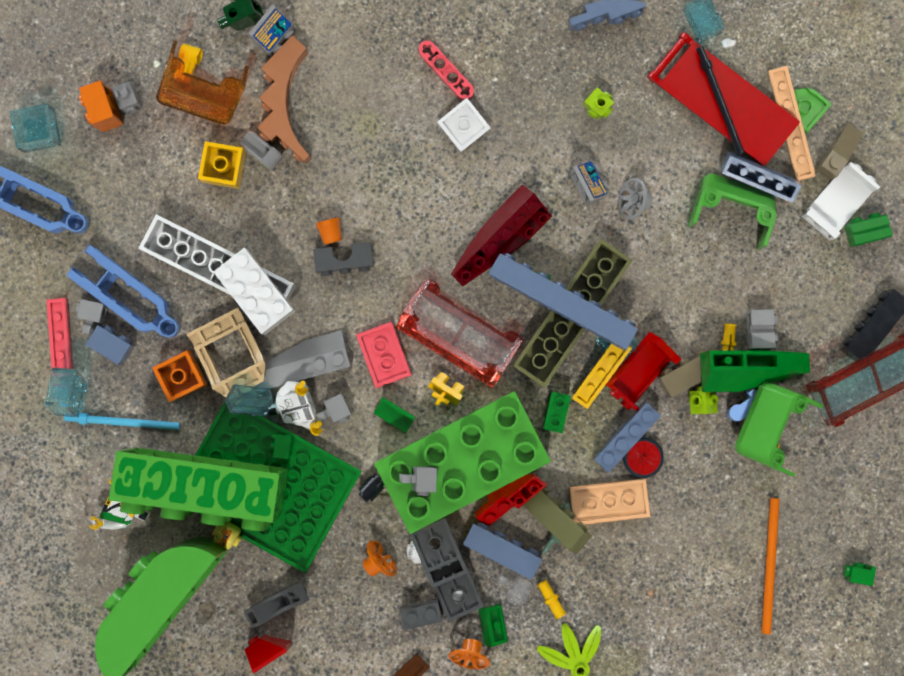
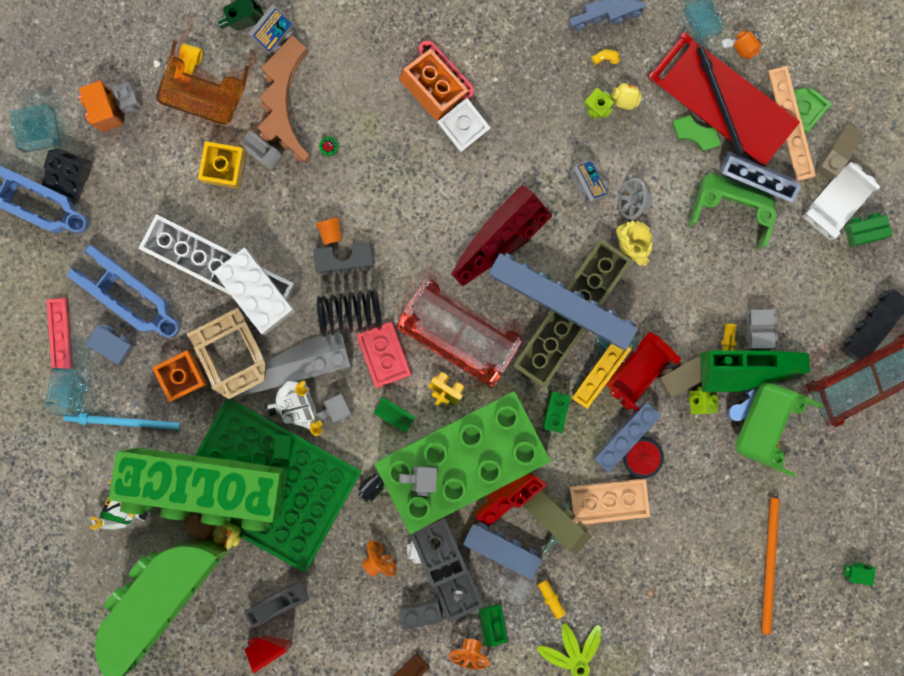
light grey brick [76,299,108,334] -> none
clear light blue brick [226,384,274,416] -> none
none -> black brick [42,148,93,199]
none -> clear orange brick [184,514,216,540]
none -> black piece [316,288,382,337]
none -> tile [319,137,339,157]
none -> orange slope [399,48,469,122]
none -> yellow arm [591,49,620,65]
none -> light yellow head [612,83,642,110]
none -> light yellow hair [616,220,653,266]
none -> bright green tile [672,115,721,152]
none -> orange head [733,30,762,60]

